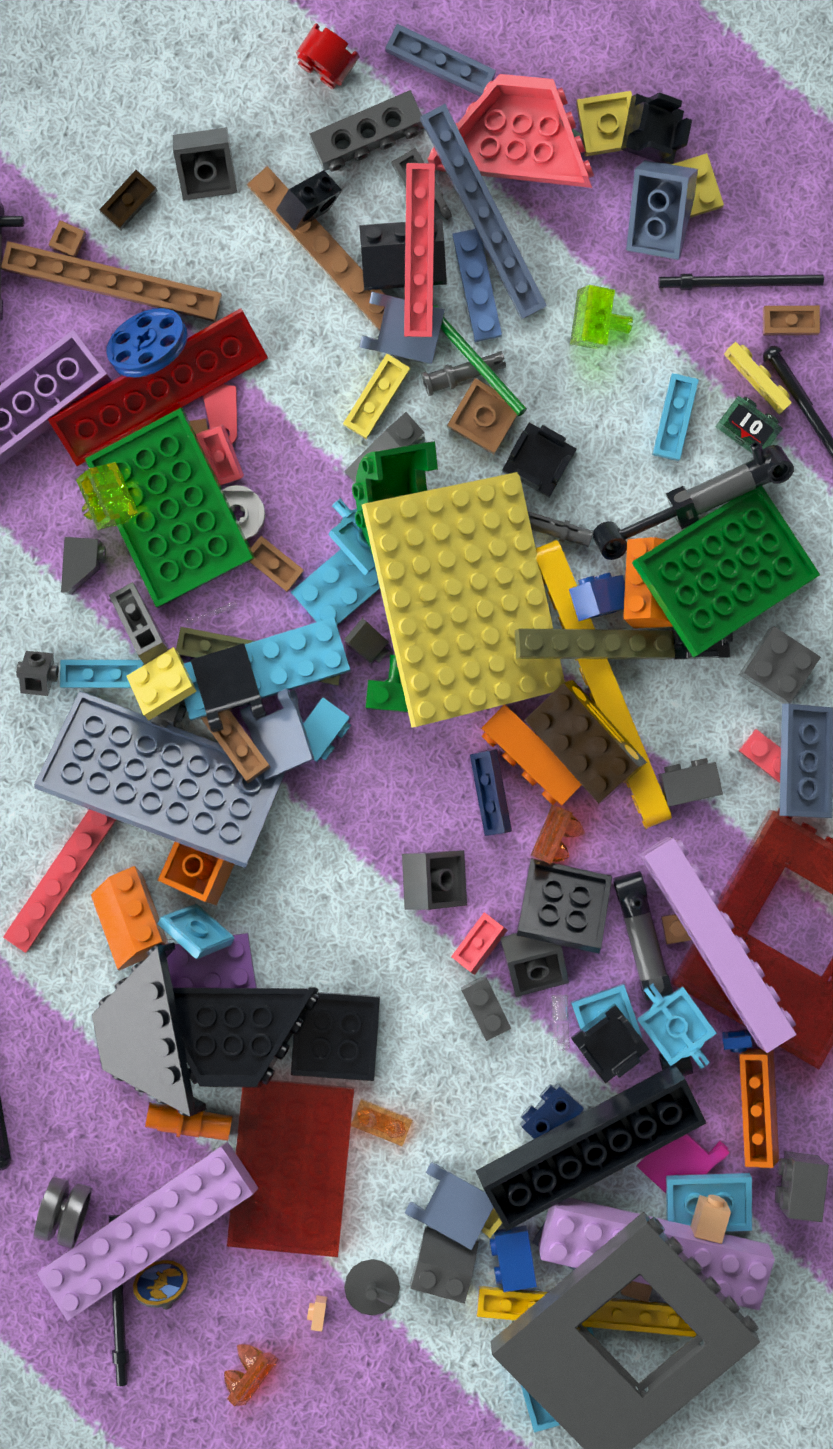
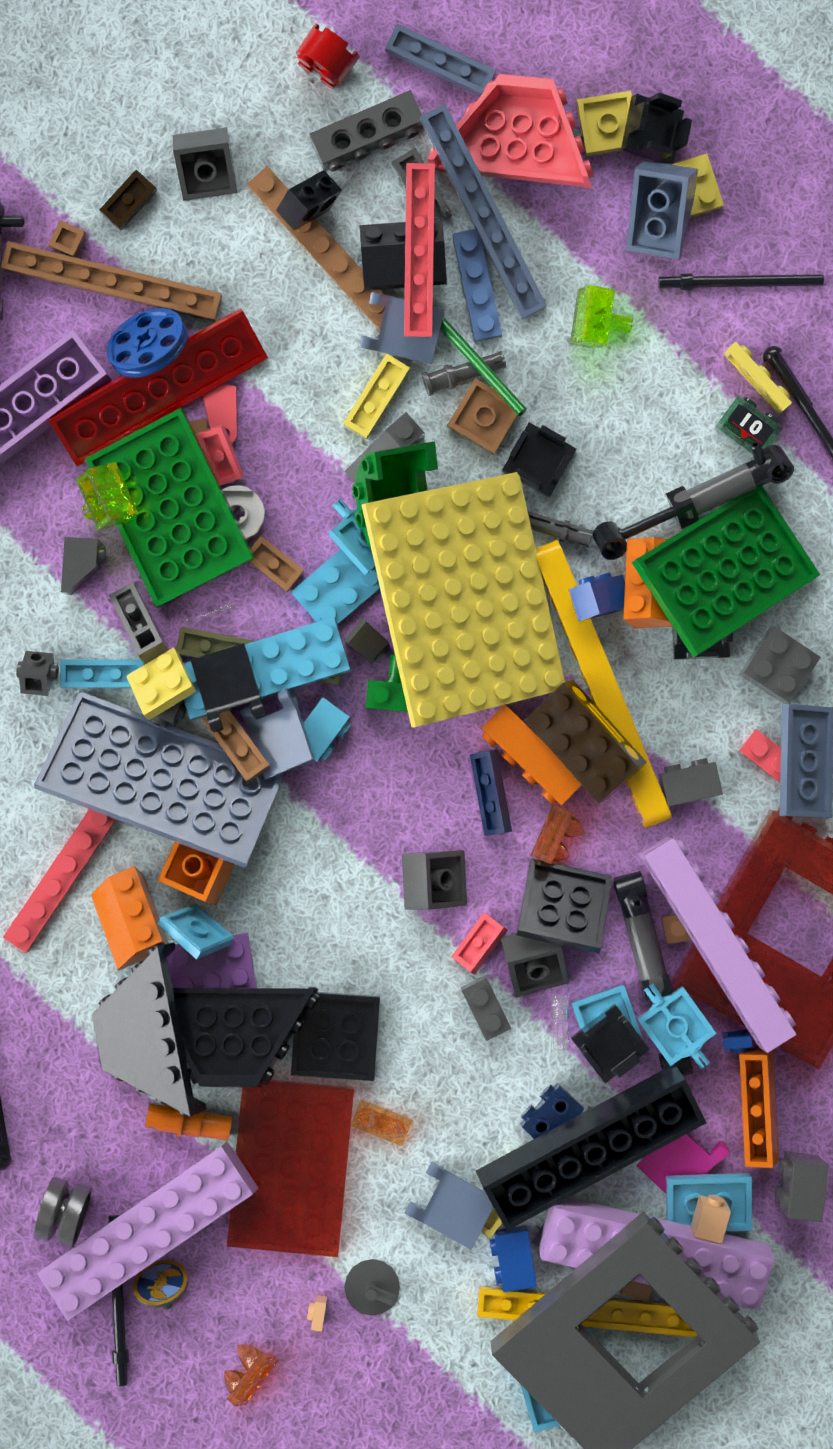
dark grey slope [410,1227,479,1304] -> none
olive plate [515,629,675,660] -> none
medium azure plate [652,373,699,461] -> none
medium nougat plate [763,305,820,336] -> none

